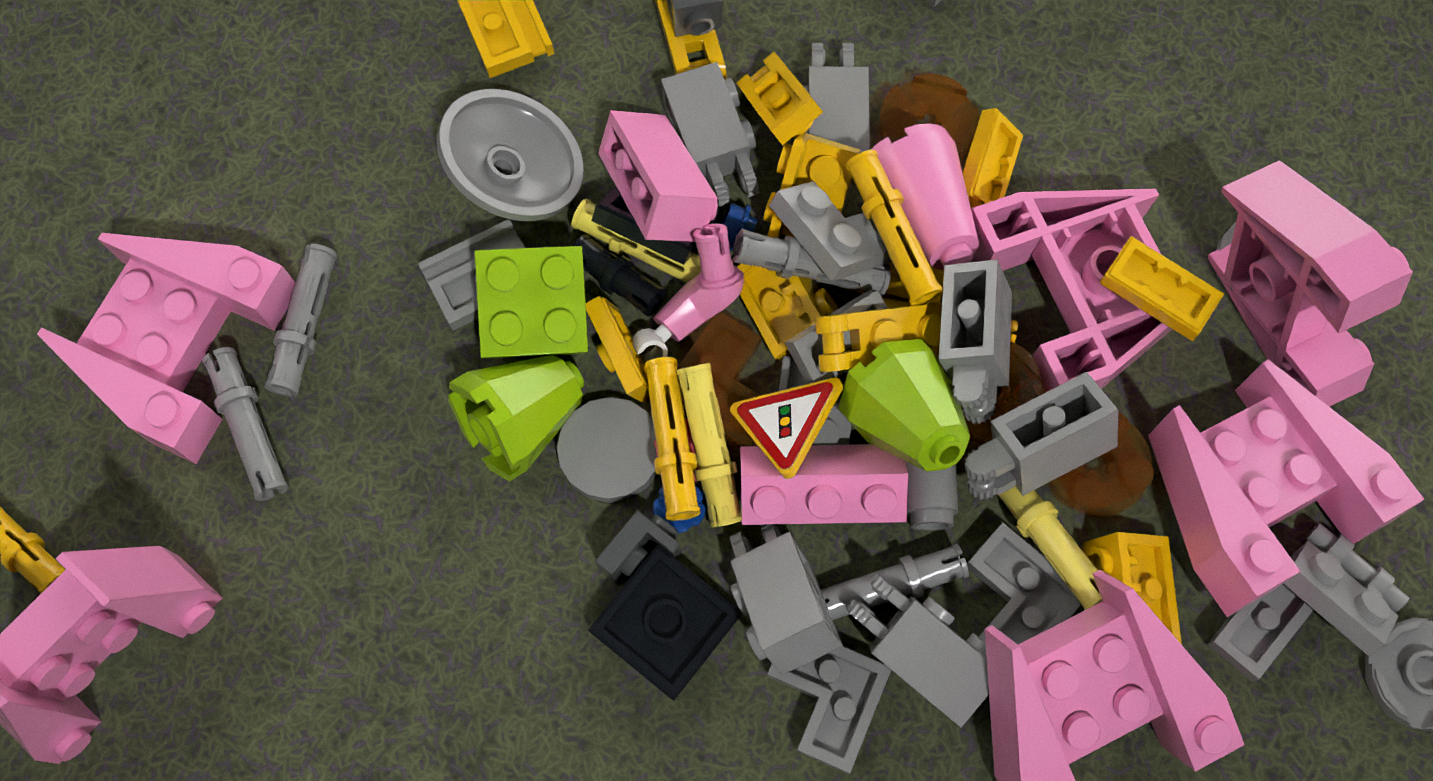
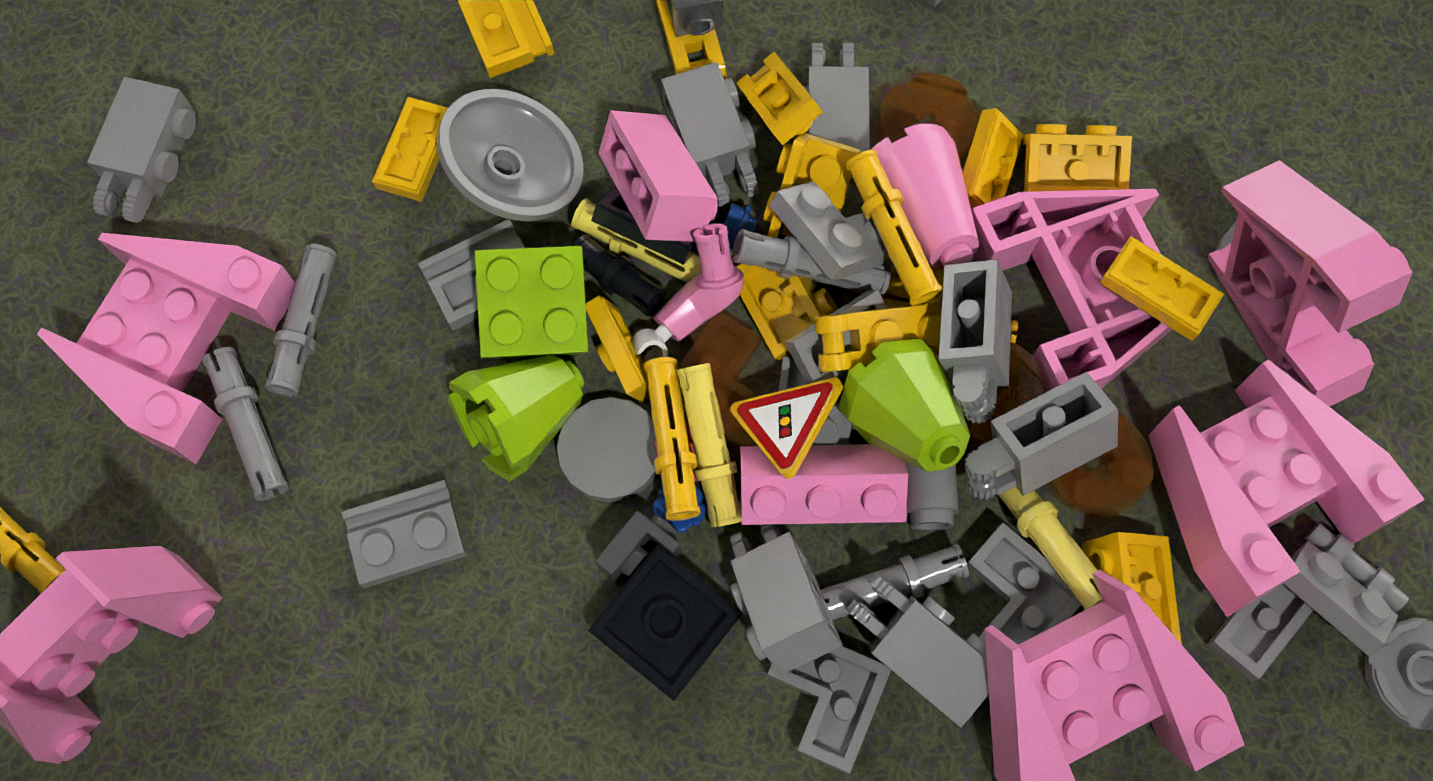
none -> light grey hinge [87,77,196,223]
none -> light grey plate [341,480,467,588]
none -> yellow plate [372,97,448,202]
none -> yellow bracket [1022,124,1132,192]

